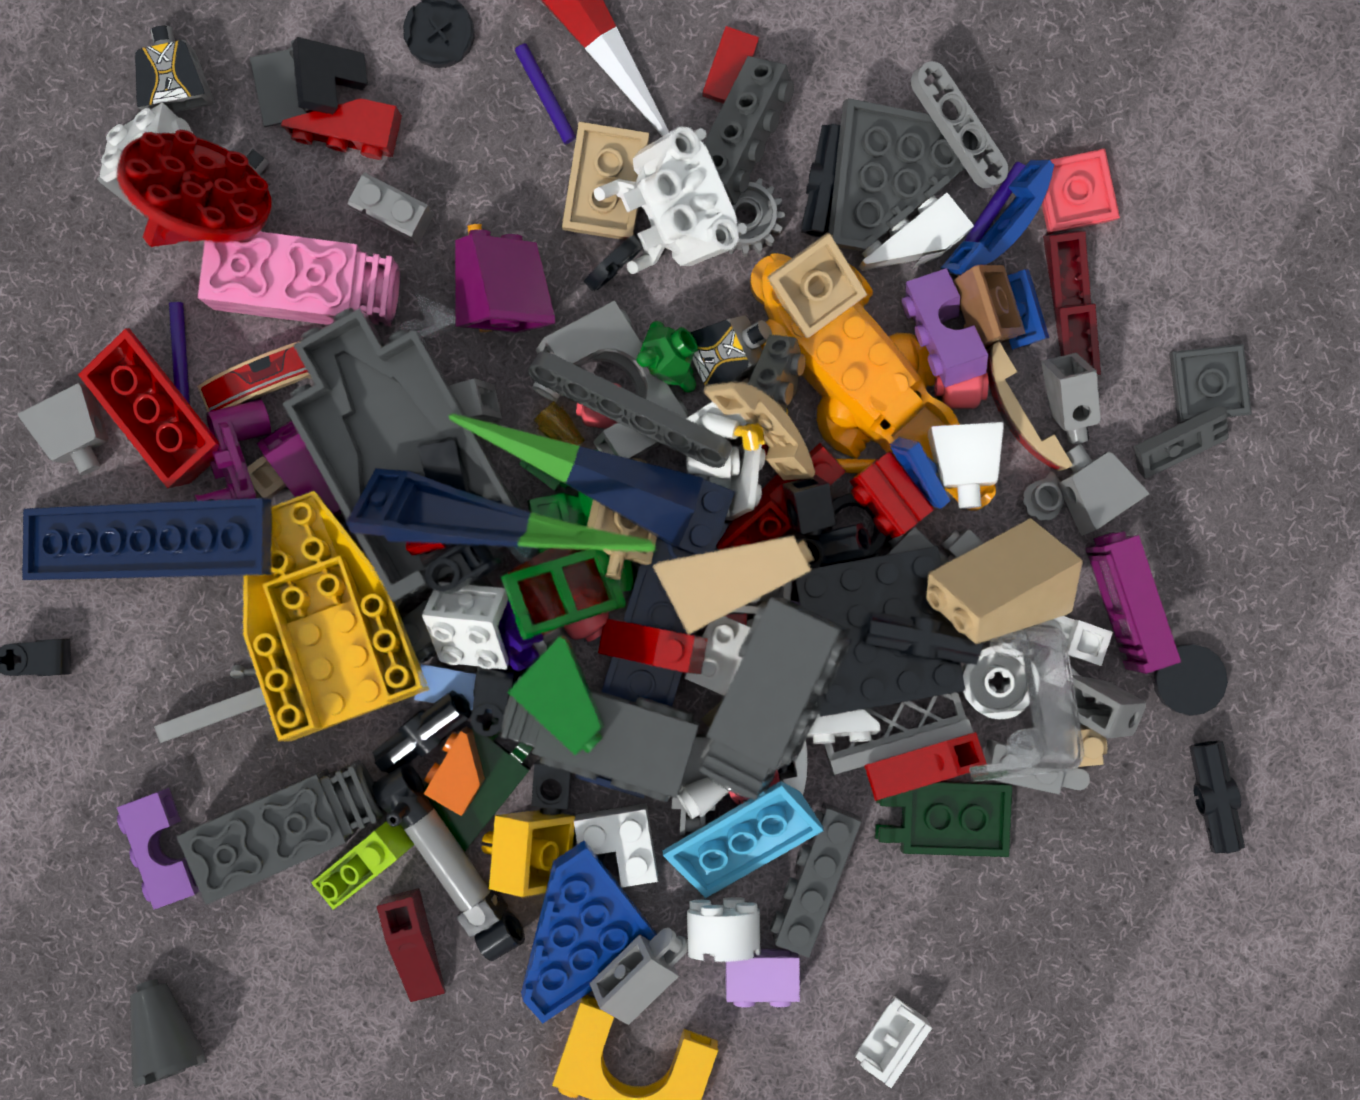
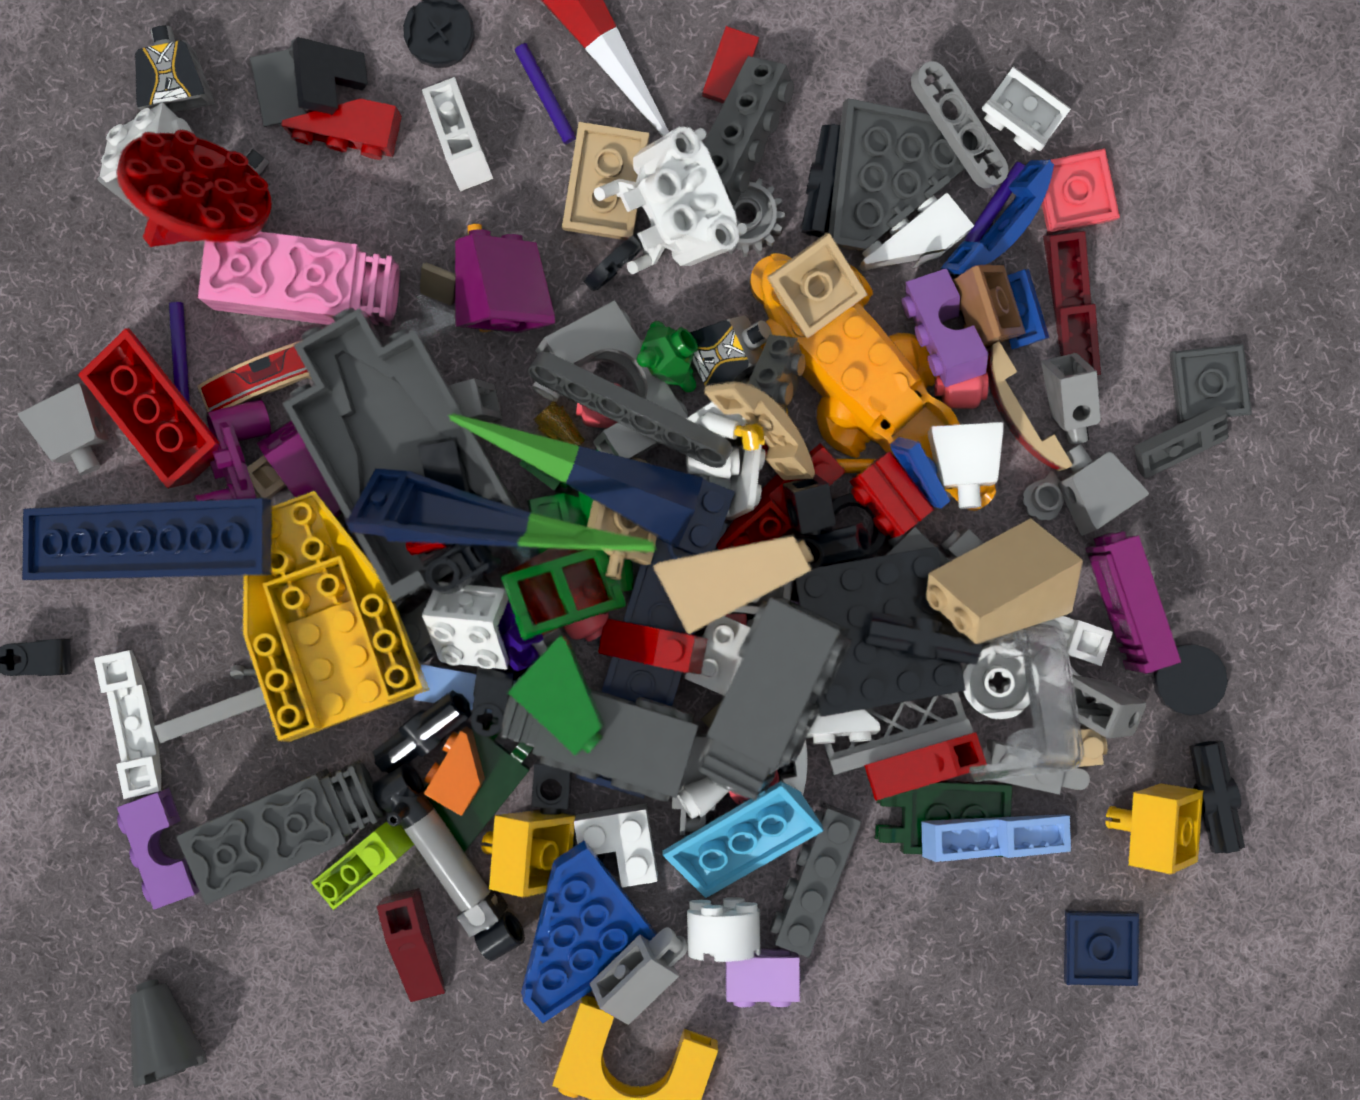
light grey brick [348,172,434,245] -> none
white hinge [854,996,932,1088] -> none
none -> white slope [94,650,161,799]
none -> dark tan slope [420,262,455,305]
none -> white slope [422,77,493,191]
none -> light blue slope [921,814,1071,862]
none -> white bracket [982,66,1071,152]
none -> dark blue tile [1064,910,1139,986]
none -> yellow brick [1105,783,1203,874]

